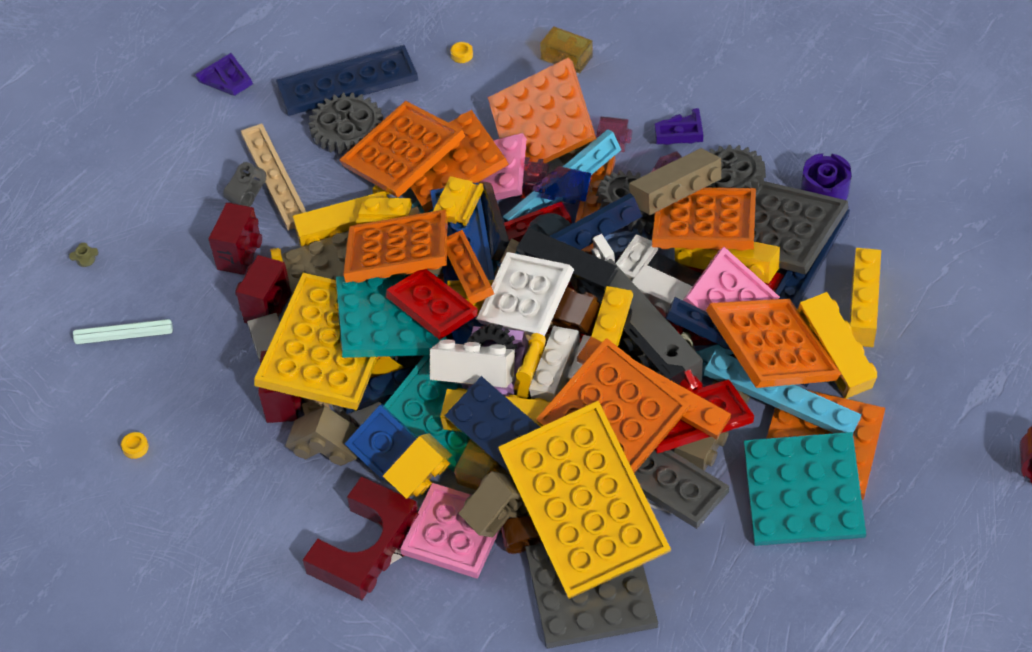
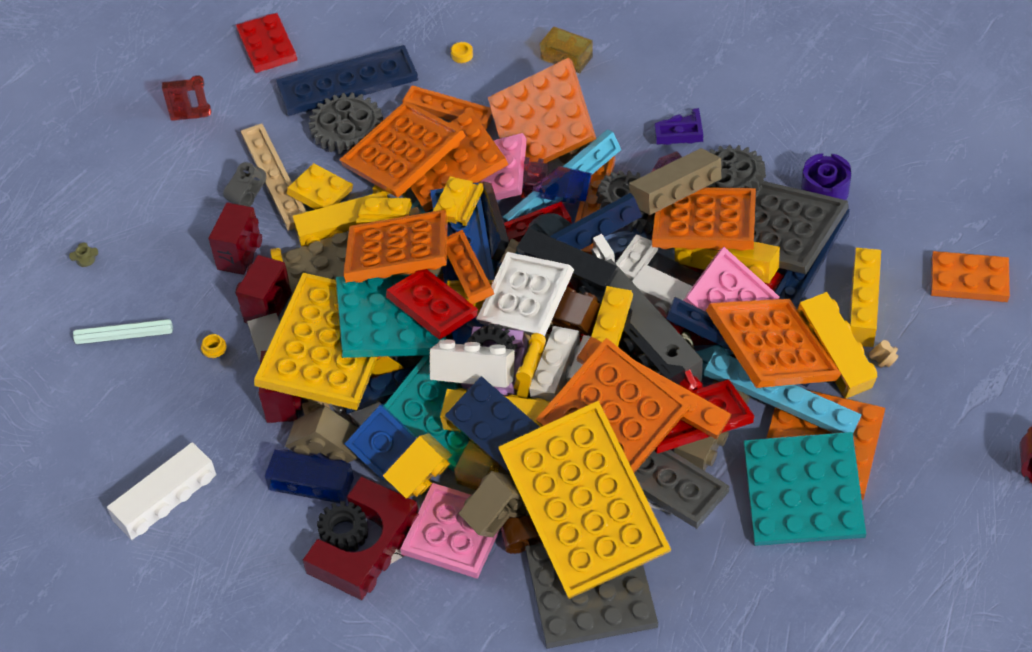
yellow tile [121,432,149,459] -> none
dark purple wing [195,53,253,96] -> none
clear pink brick [597,116,632,152] -> none
none -> white brick [107,442,216,540]
none -> clear red plate [162,75,212,121]
none -> yellow plate [201,334,227,358]
none -> red plate [236,13,298,73]
none -> clear blue brick [265,450,354,504]
none -> yellow plate [287,163,353,210]
none -> black tyre [317,501,368,552]
none -> orange plate [402,85,493,129]
none -> tan plate [869,340,899,368]
none -> orange plate [931,251,1010,302]

